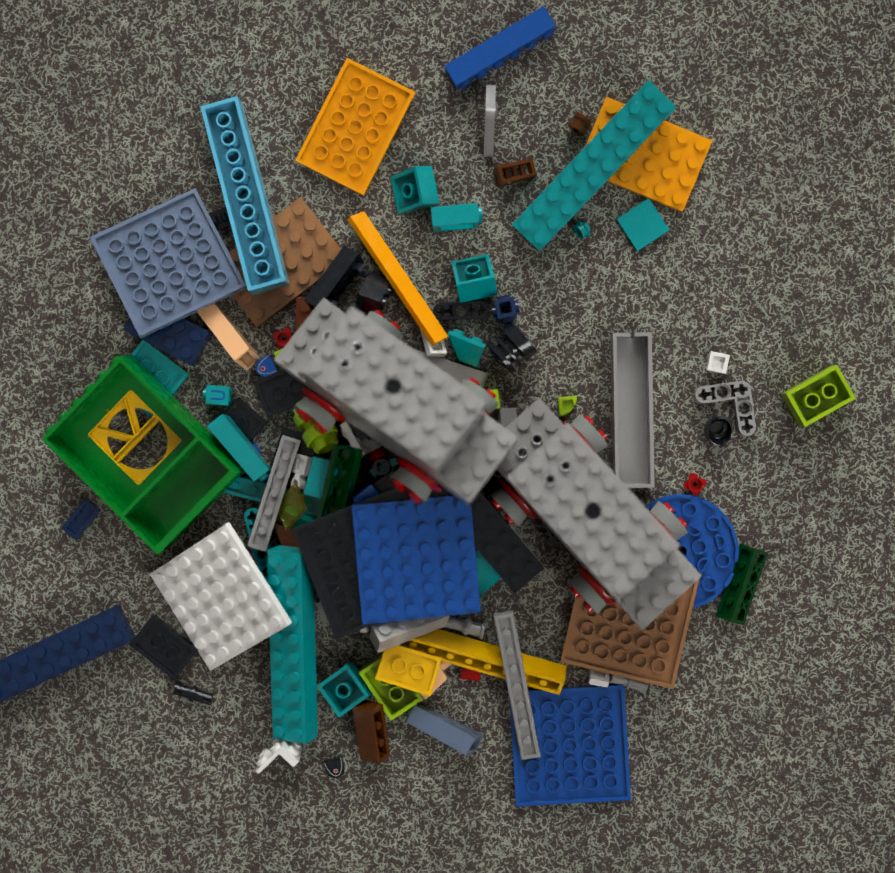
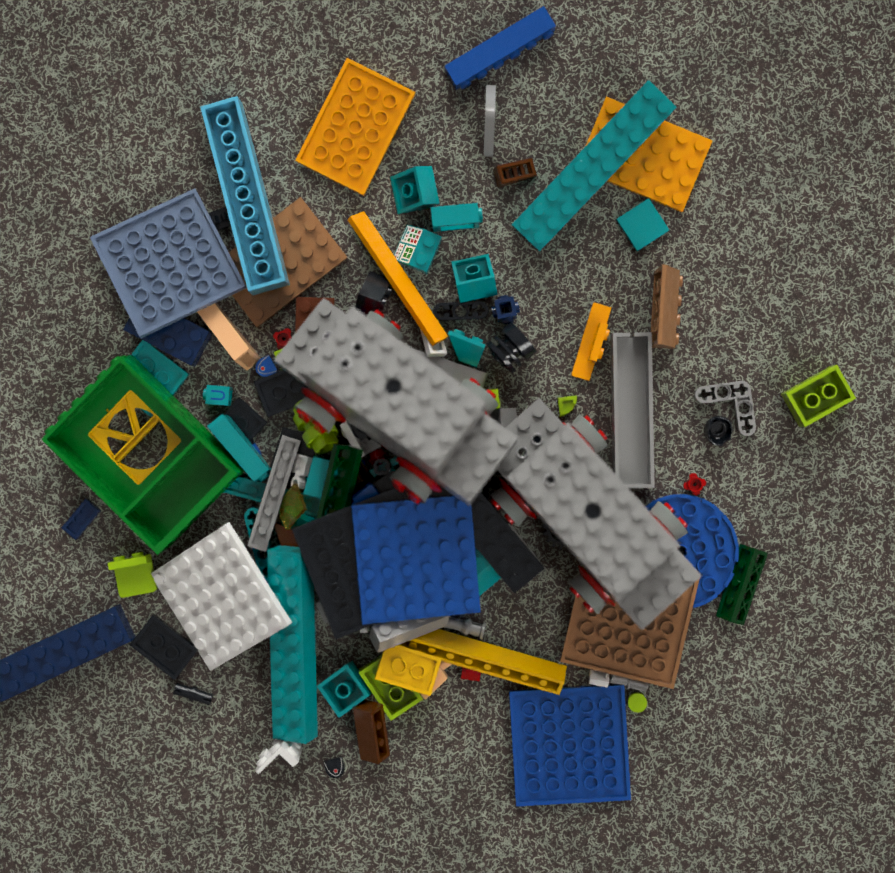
black brick [304,246,370,311] -> none
sand blue slope [407,704,484,756] -> none
light grey tile [494,610,540,760] -> none
reddish brown wheel [568,112,592,136] -> none
teal plate [573,221,591,239] -> none
white plate [706,351,730,374] -> none
none -> lime bracket [108,552,157,598]
none -> teal slope [394,224,442,274]
none -> light orange bracket [571,302,612,381]
none -> lime tile [627,692,647,713]
none -> medium nougat slope [651,264,683,349]

